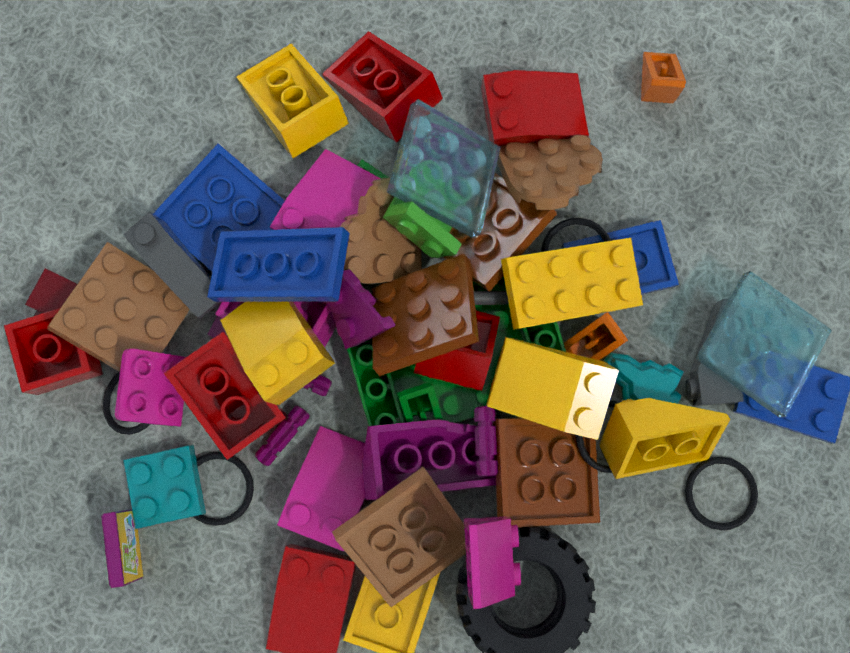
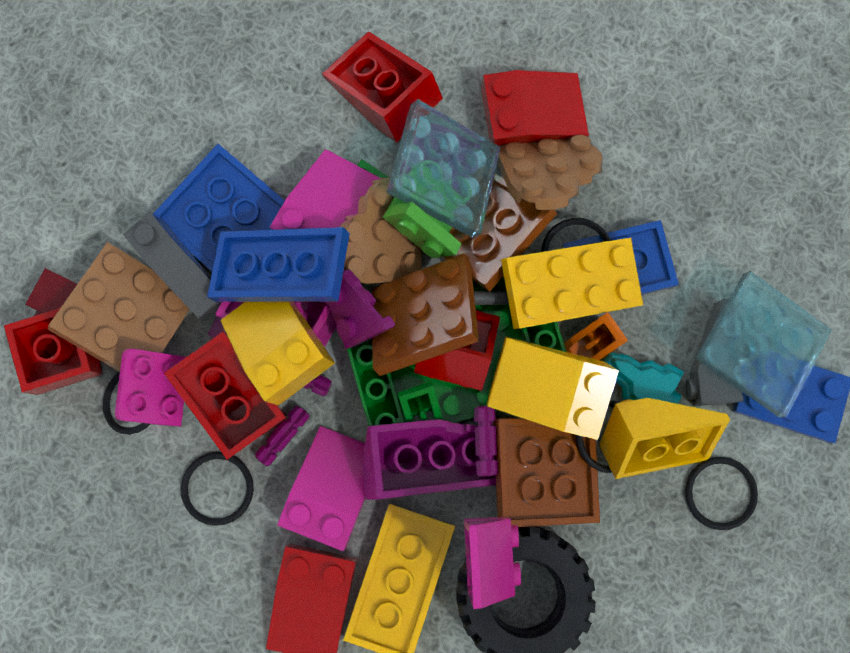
tile [101,509,143,588] -> none
teal plate [124,445,206,529] -> none
yellow slope [236,43,349,158] -> none
medium nougat plate [332,467,466,607] -> none
orange slope [641,52,686,103] -> none

